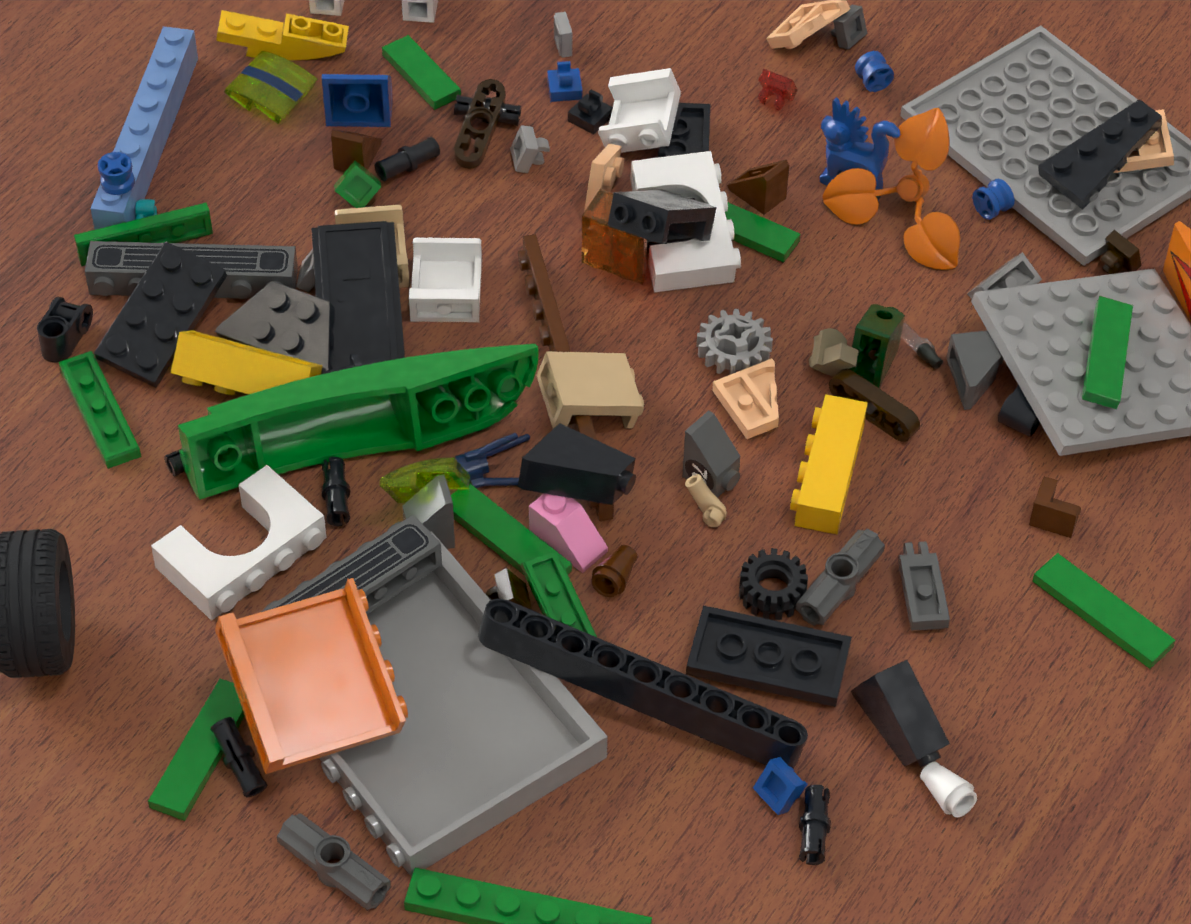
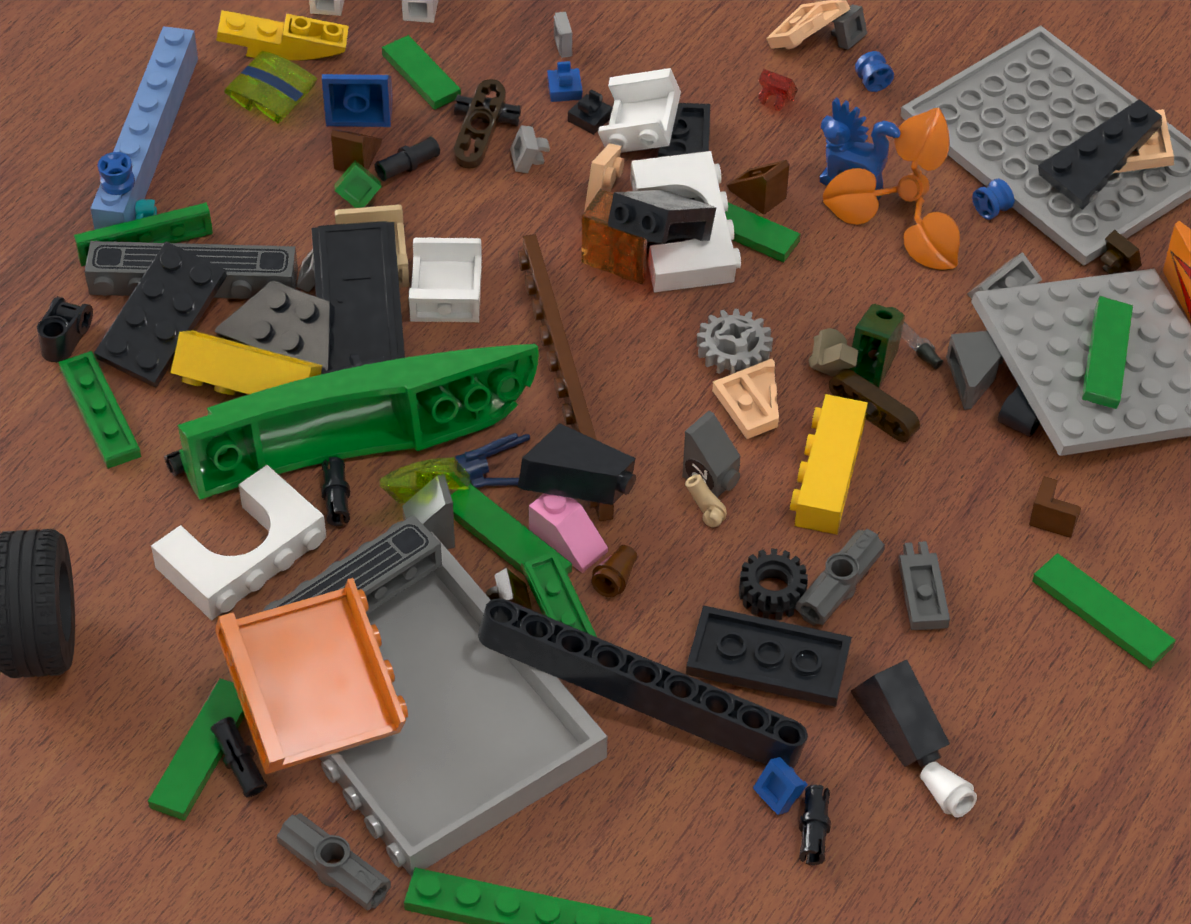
tan panel [536,351,644,429] -> none

